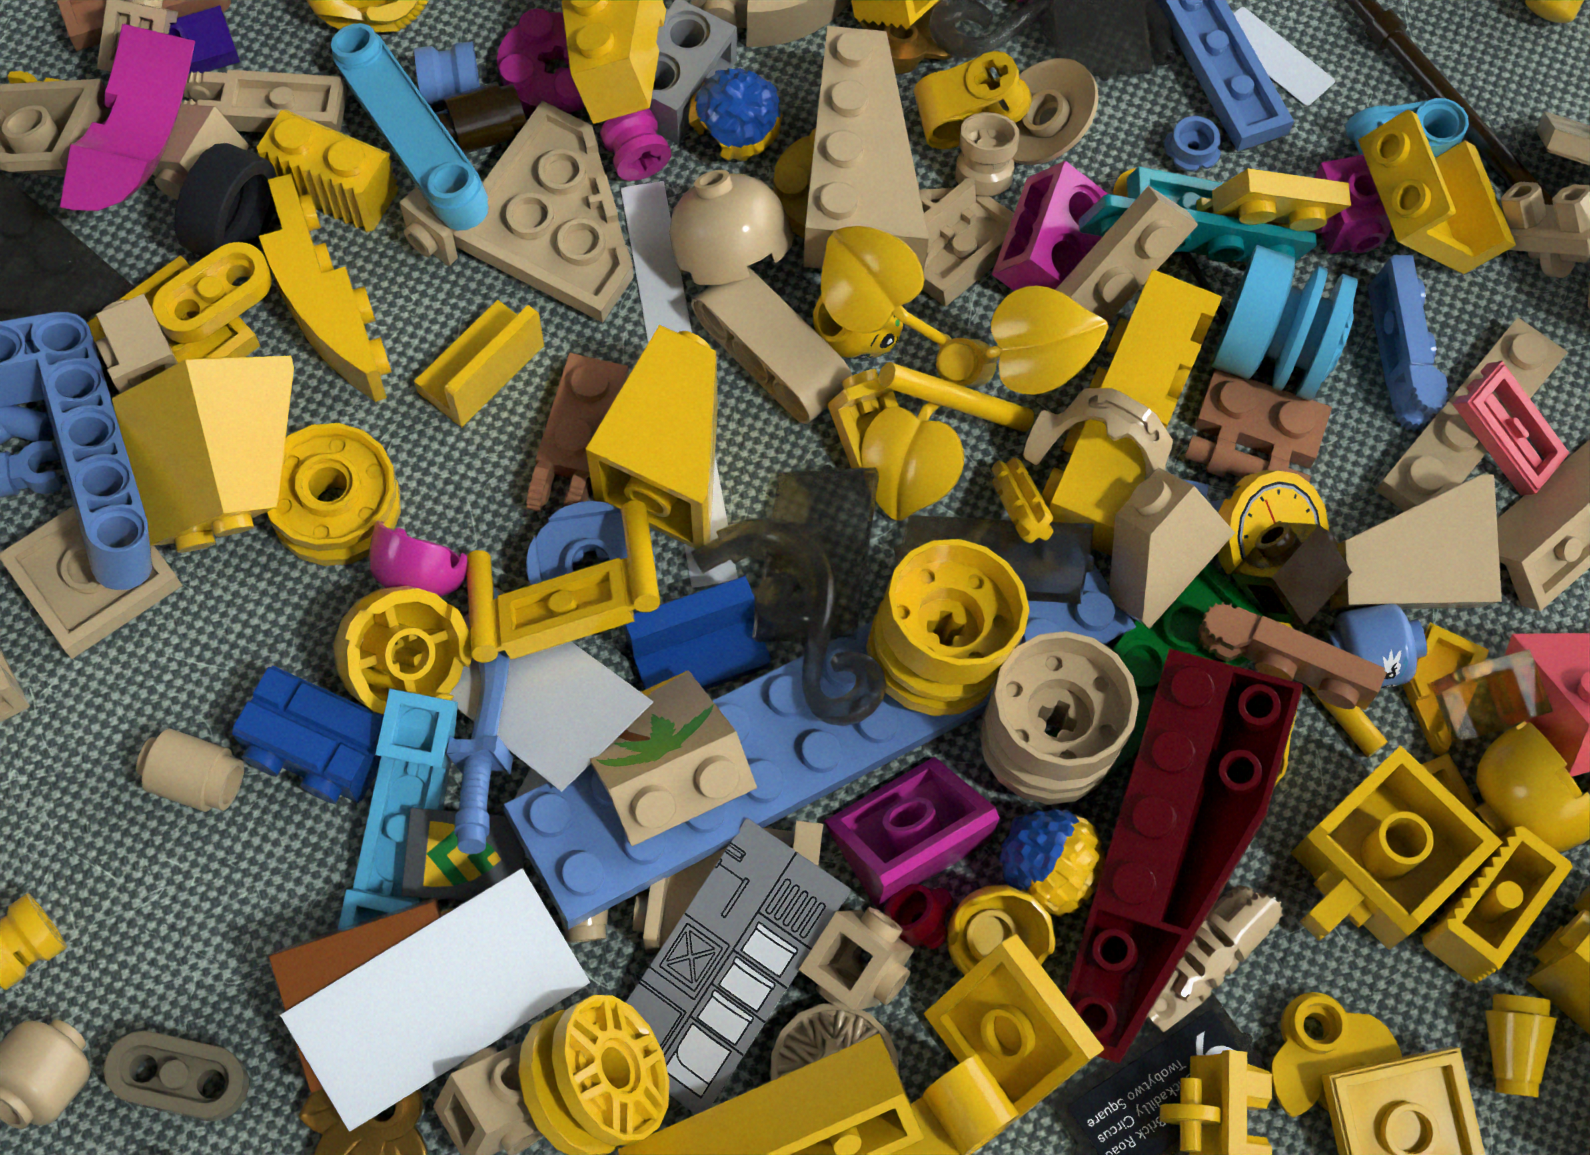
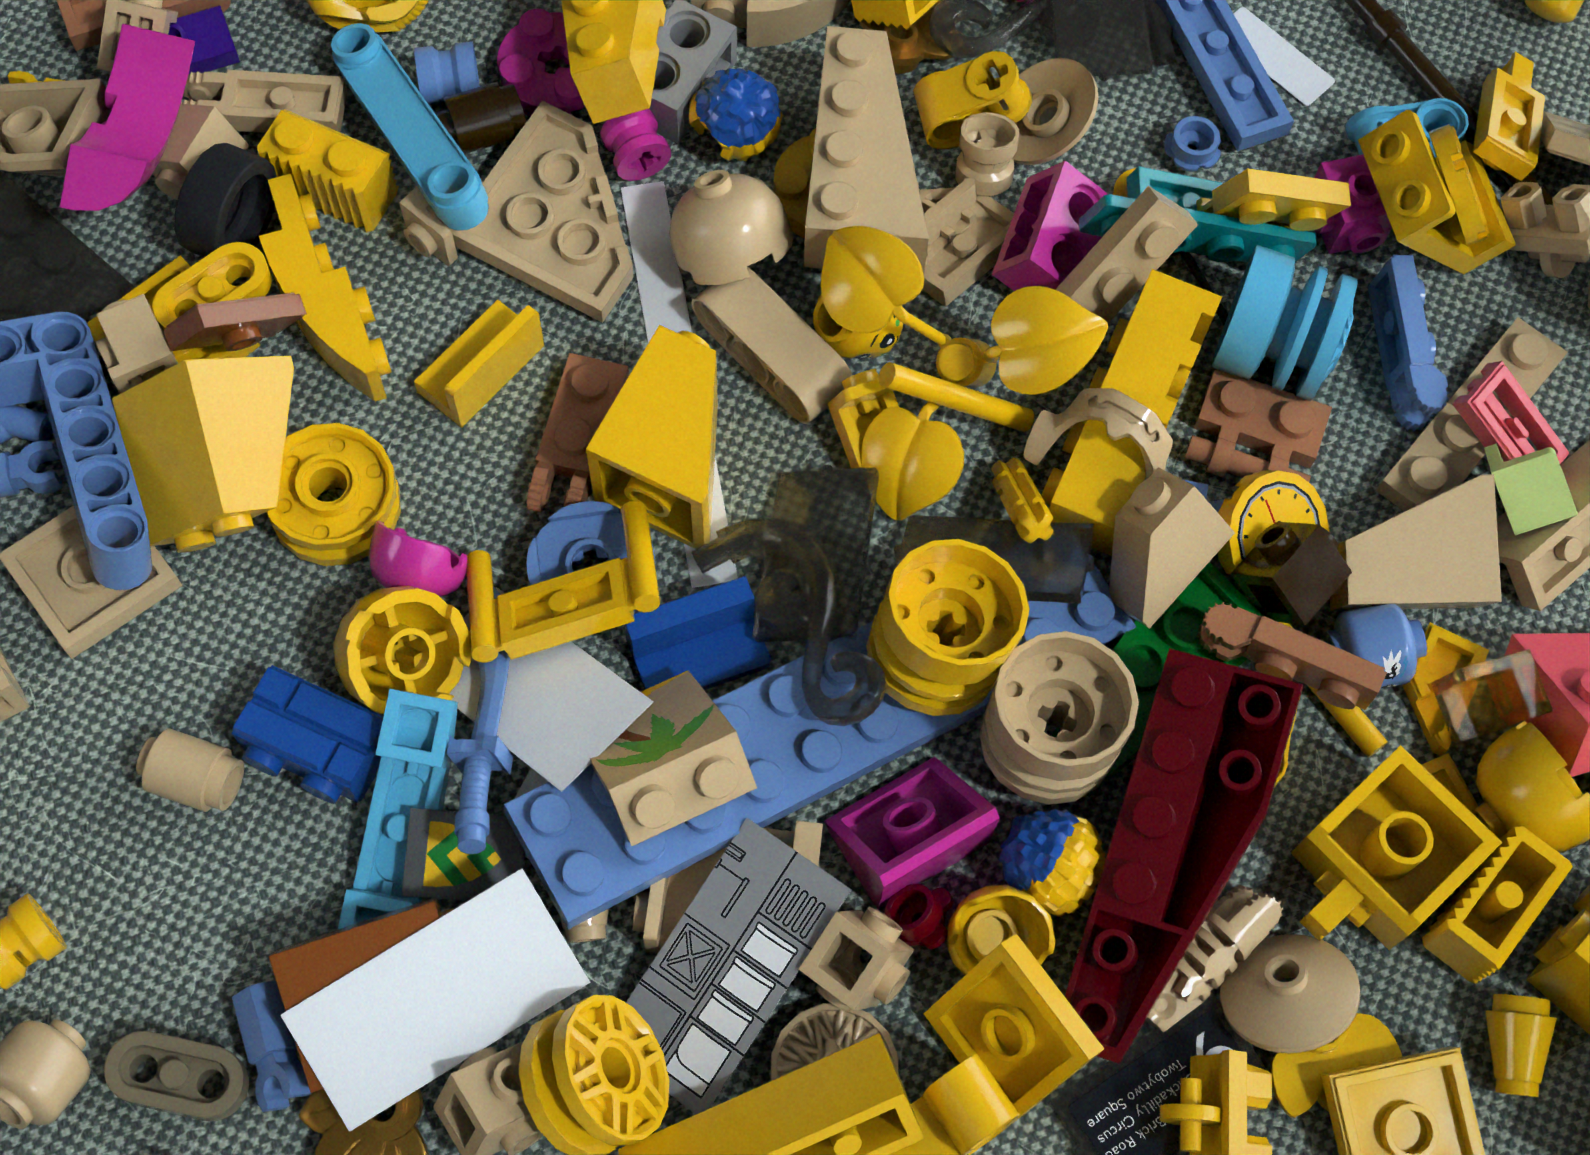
none -> dark orange plate [163,293,307,351]
none -> medium blue bar [232,981,311,1112]
none -> tan dish [1220,934,1361,1053]
none -> yellow tile [1429,124,1490,246]
none -> yellow hinge [1473,51,1545,181]
none -> yellowish green panel [1484,443,1578,535]

